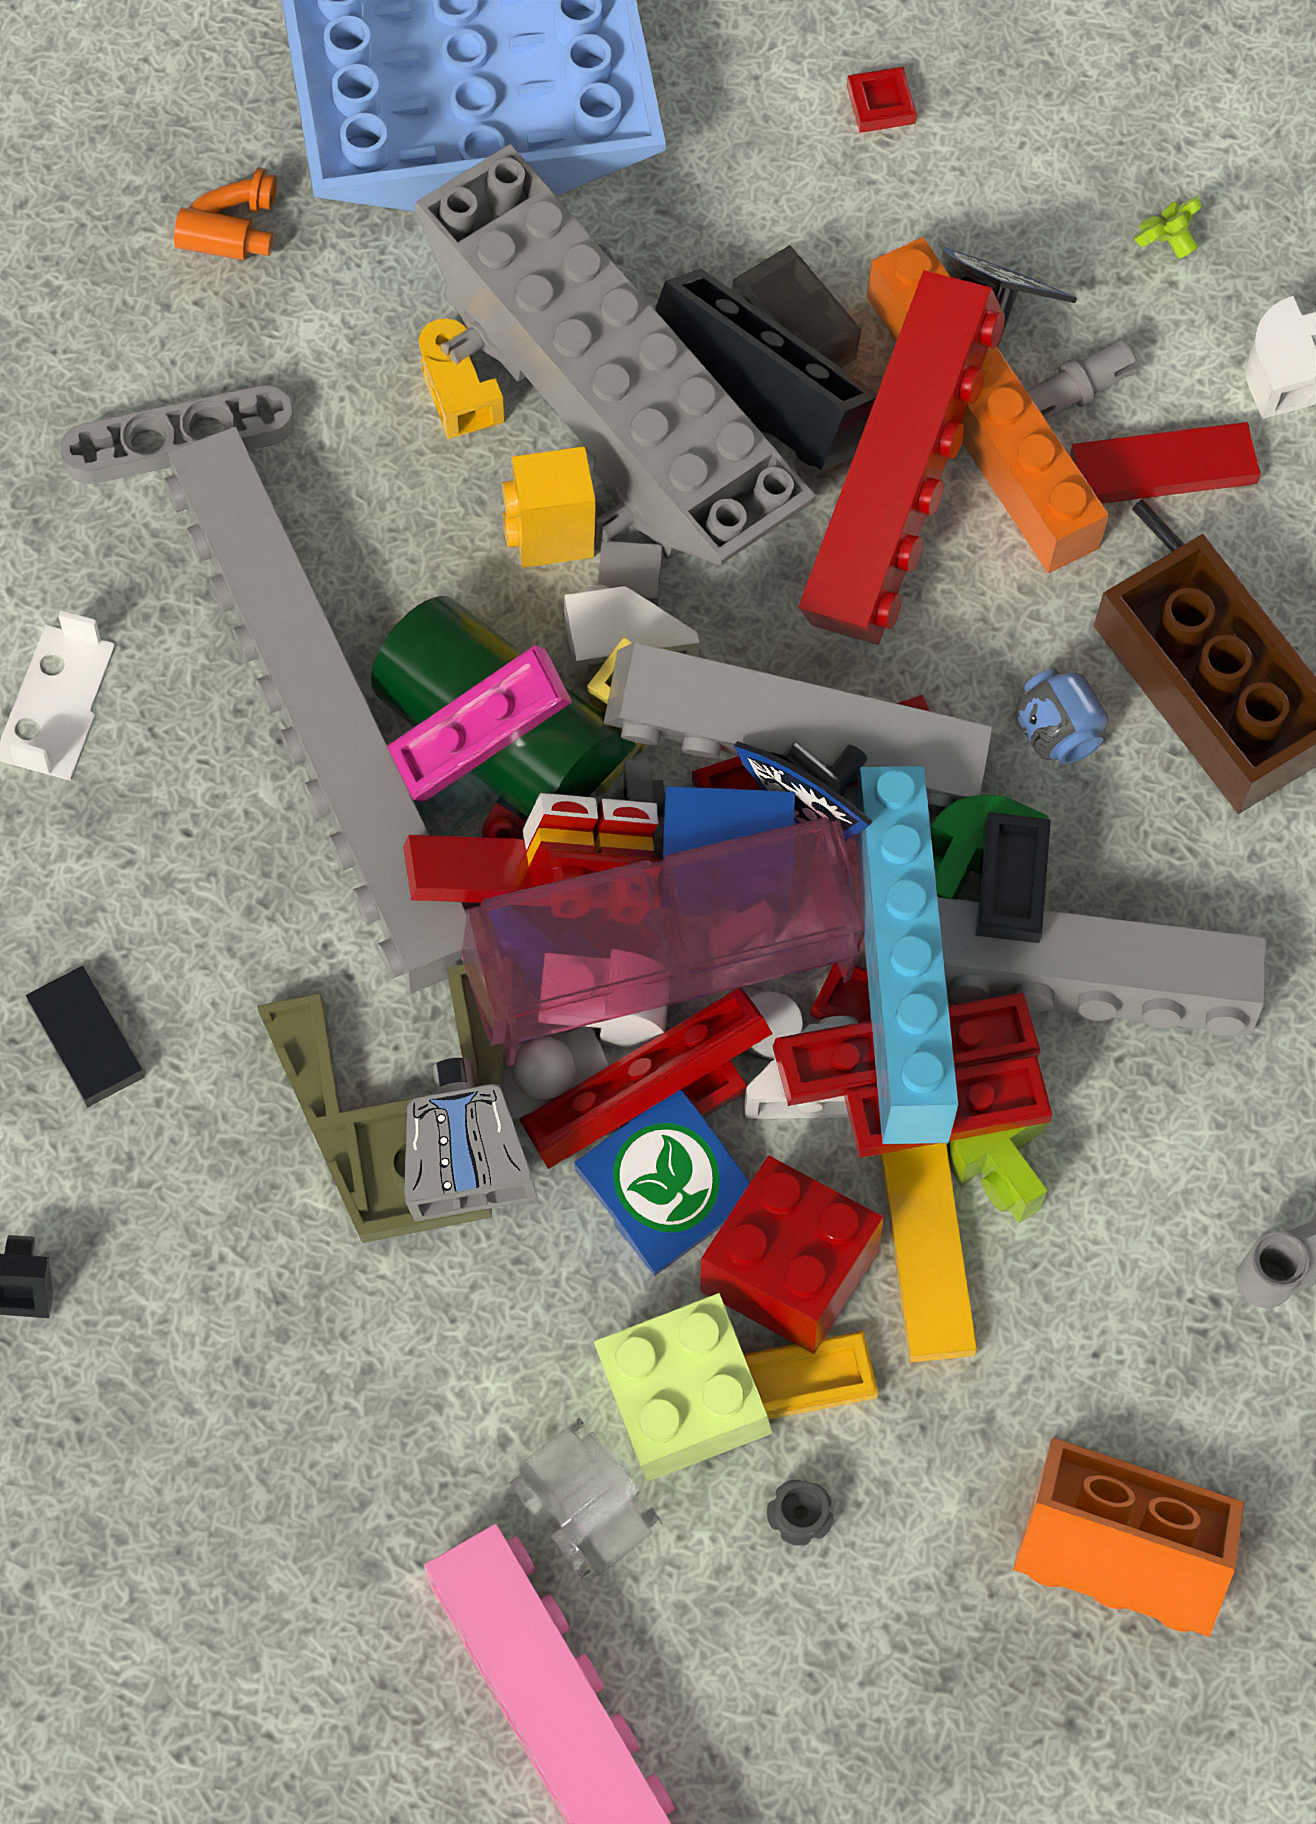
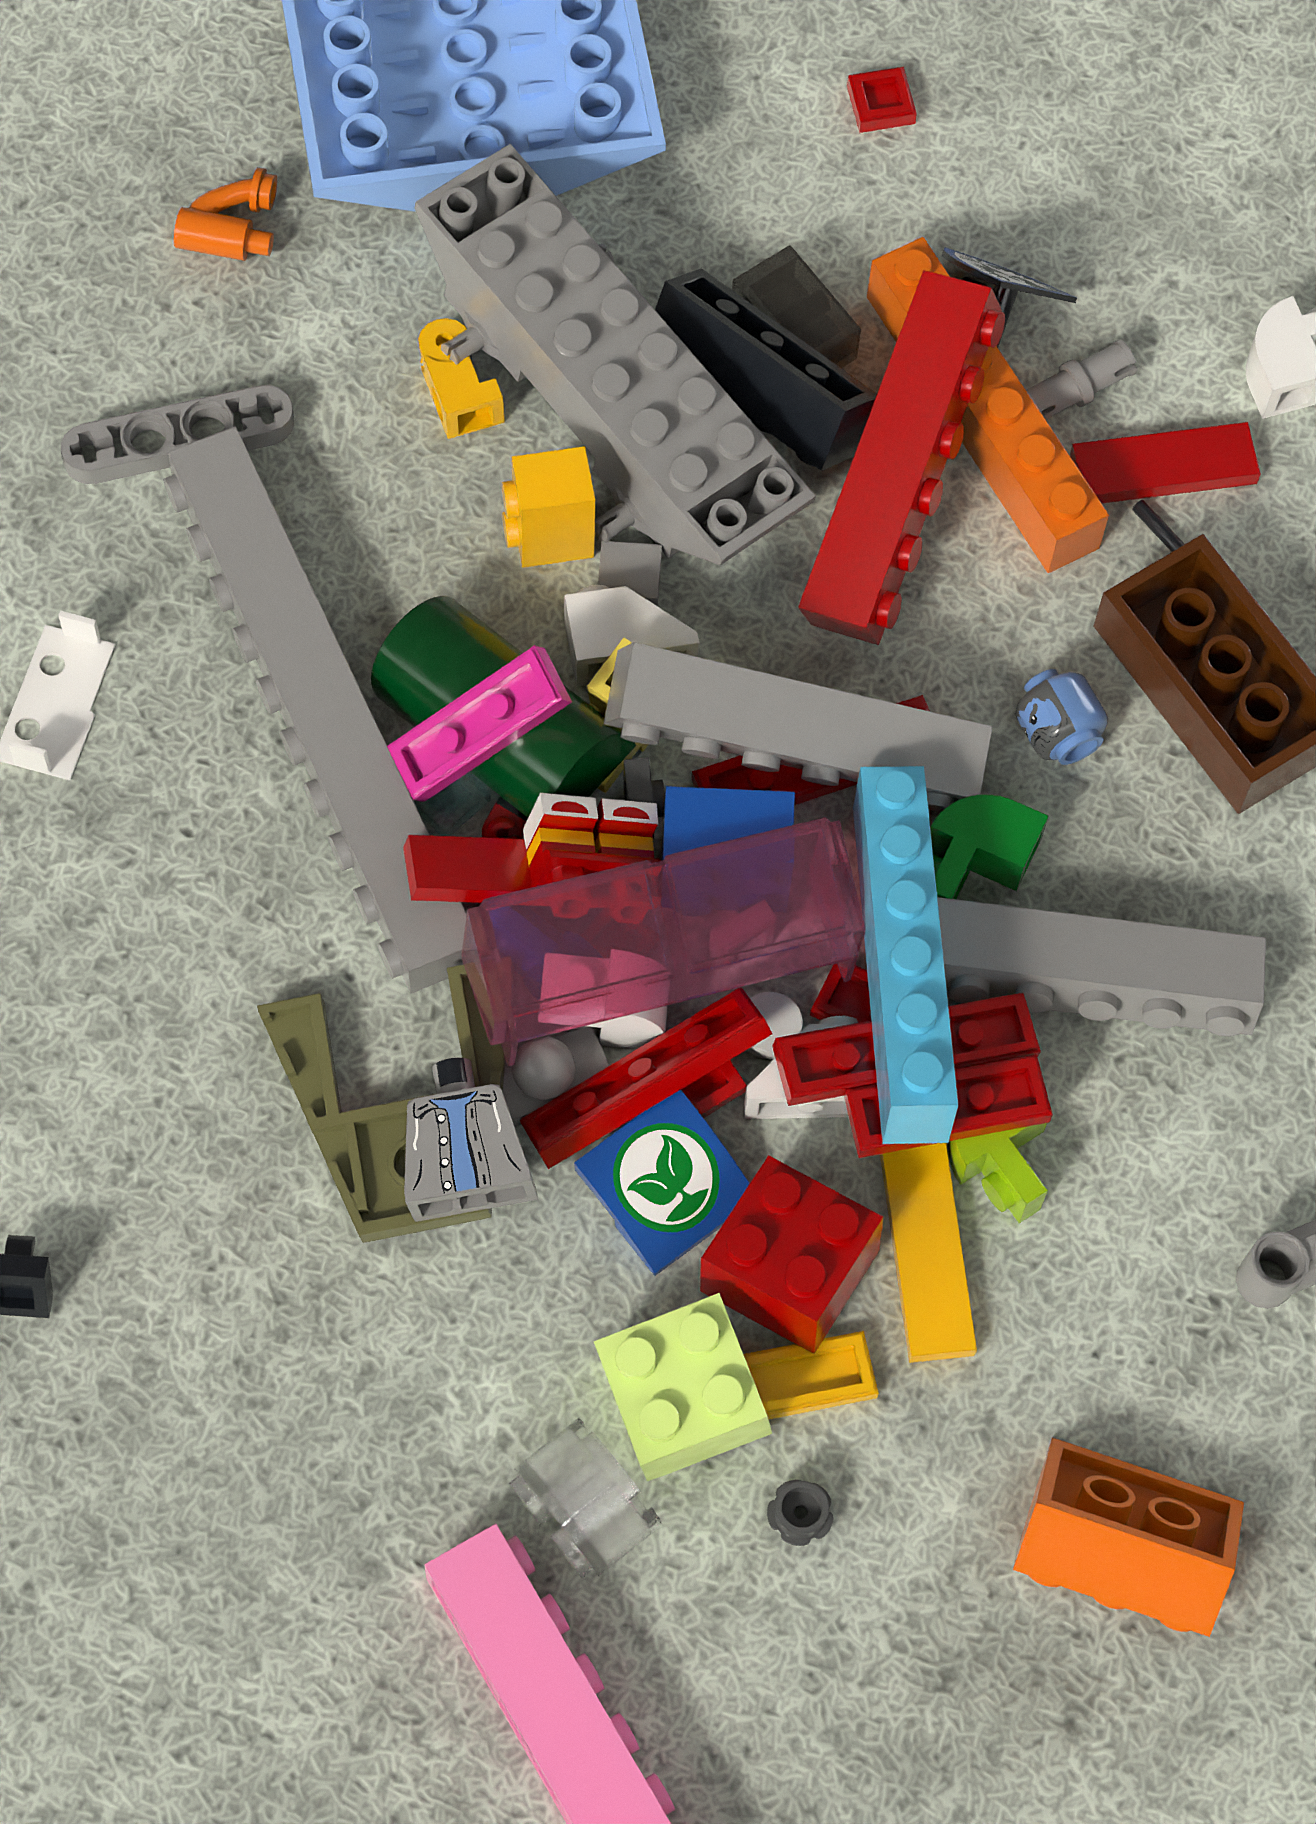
black tile [25,966,145,1108] -> none
shield [734,741,873,851] -> none
black tile [975,812,1051,943] -> none
lime plant [1133,195,1202,259] -> none

